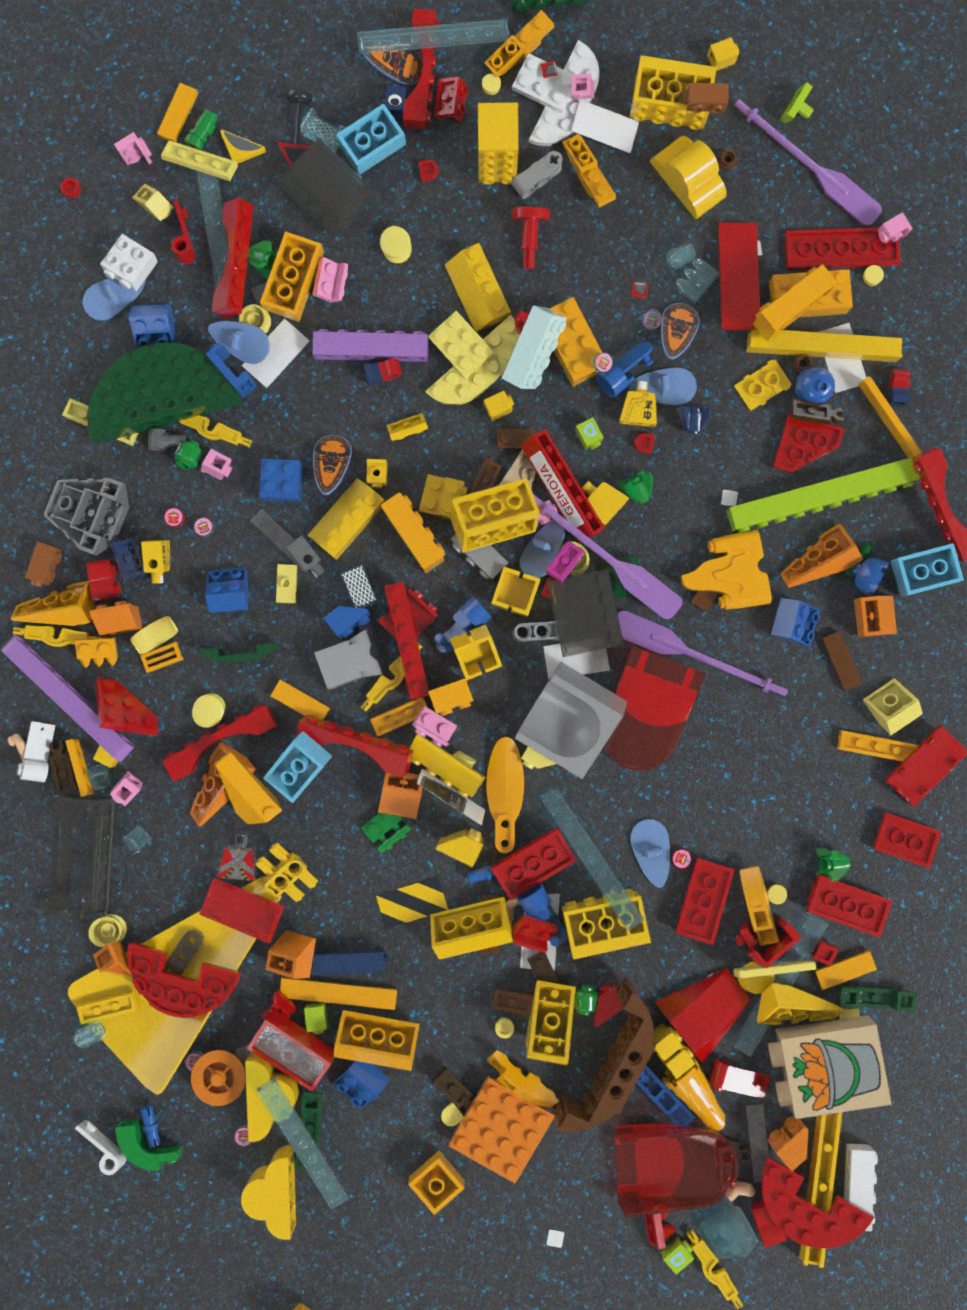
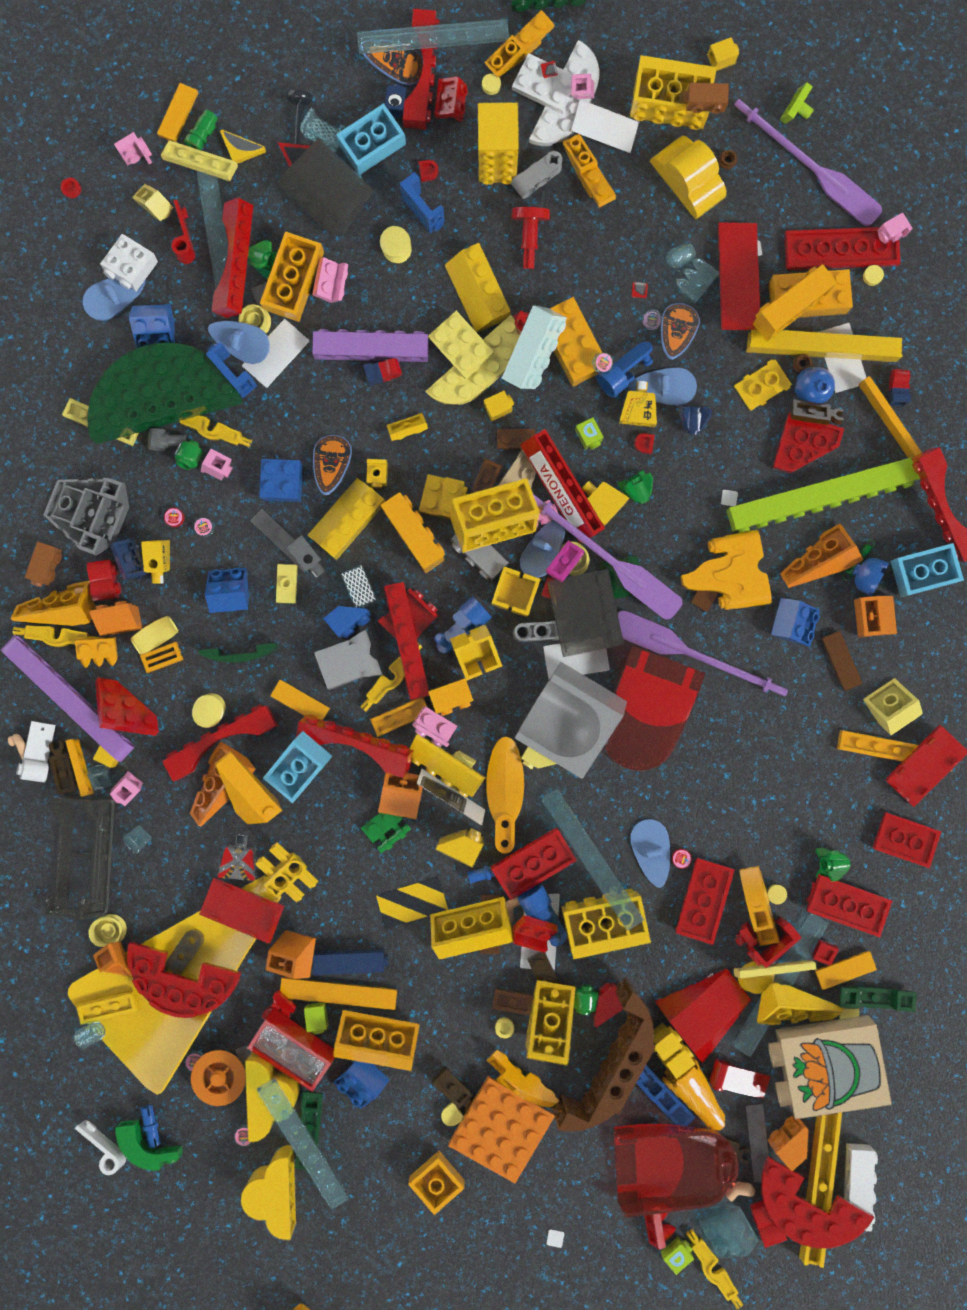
none -> blue panel [400,172,444,233]

